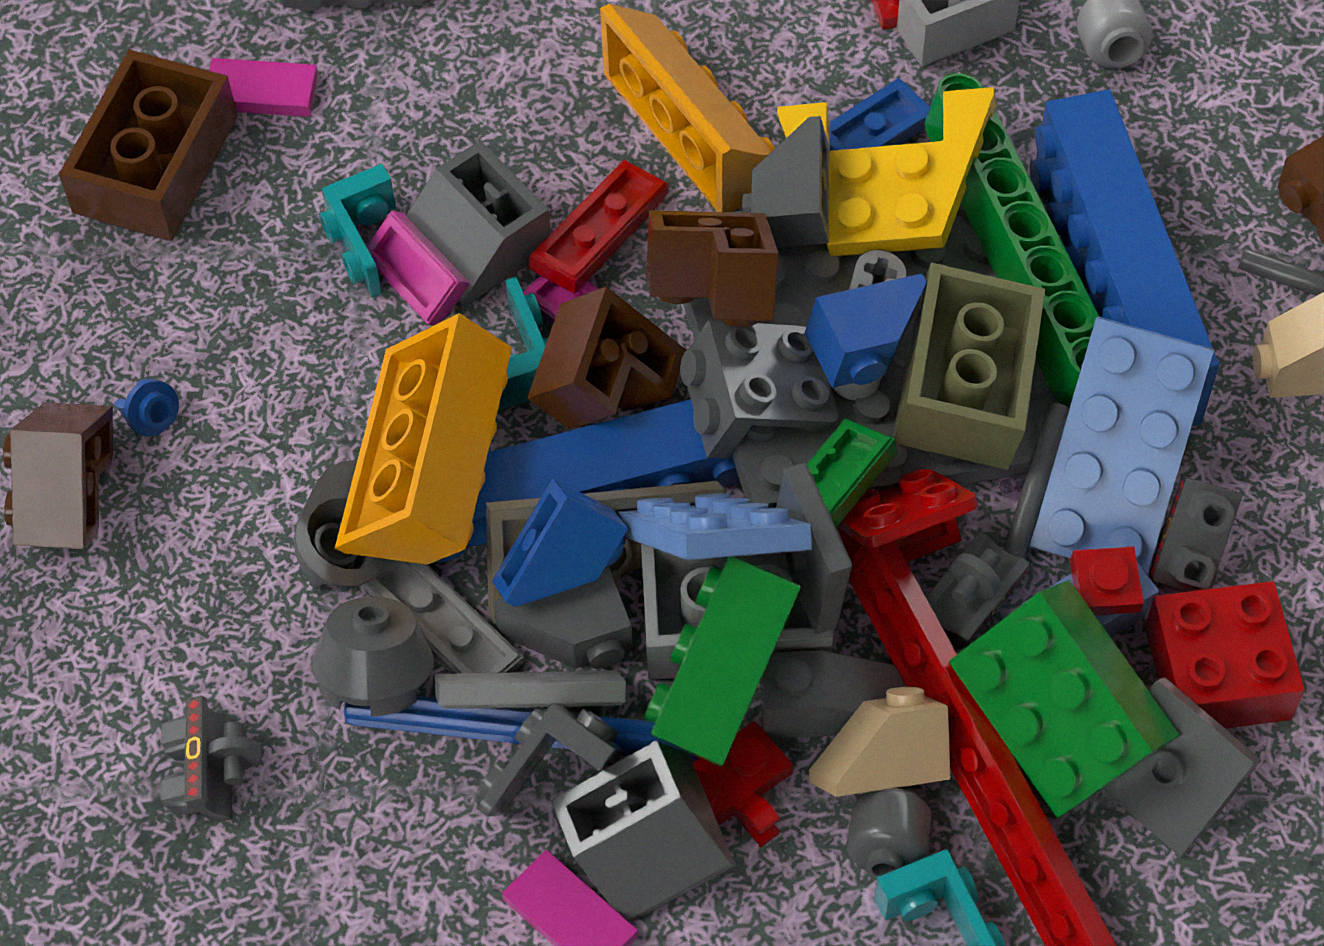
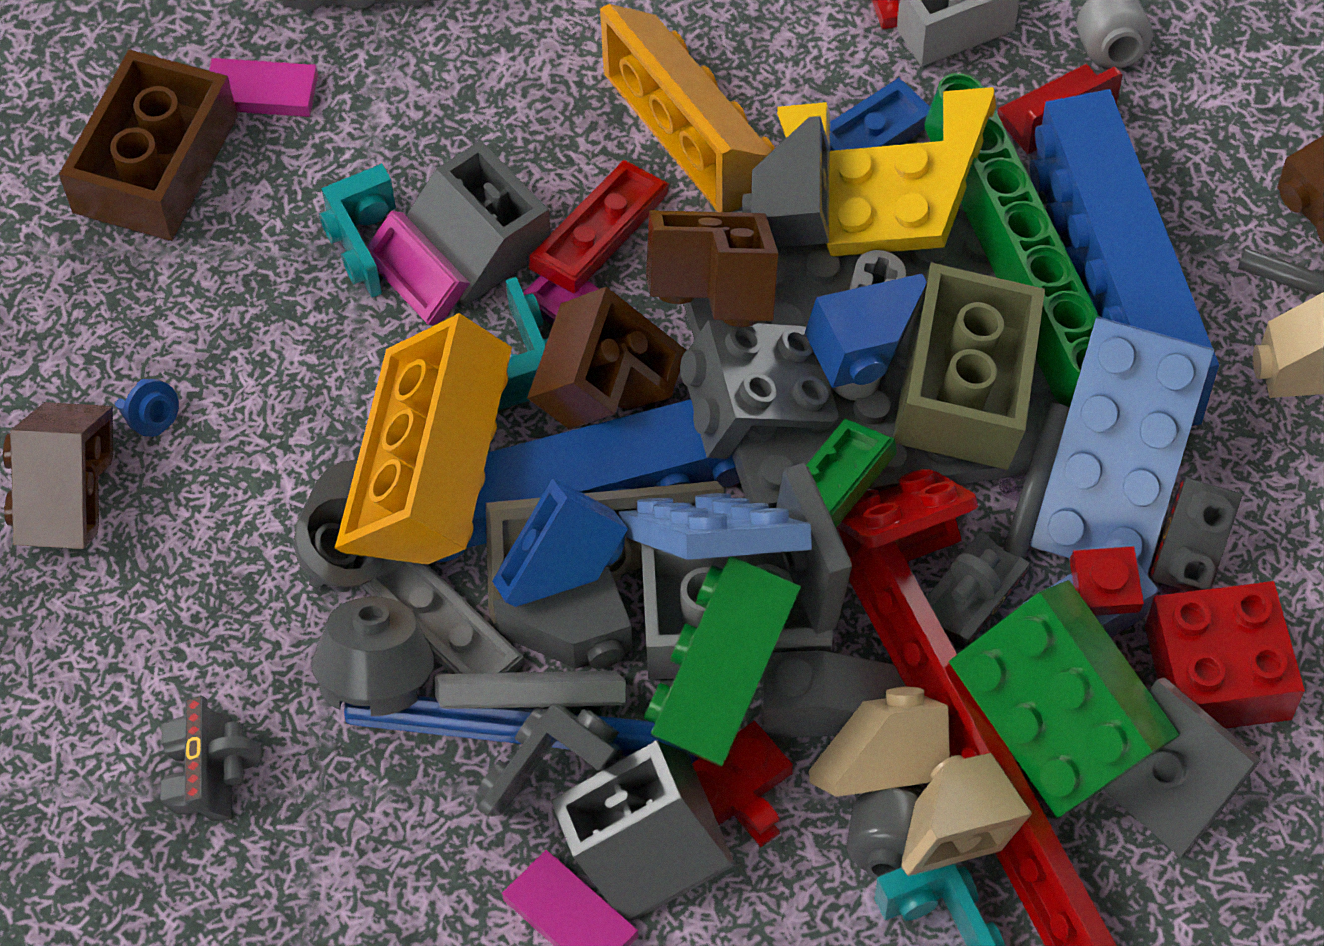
none -> tan slope [901,753,1031,876]
none -> red panel [997,63,1123,155]

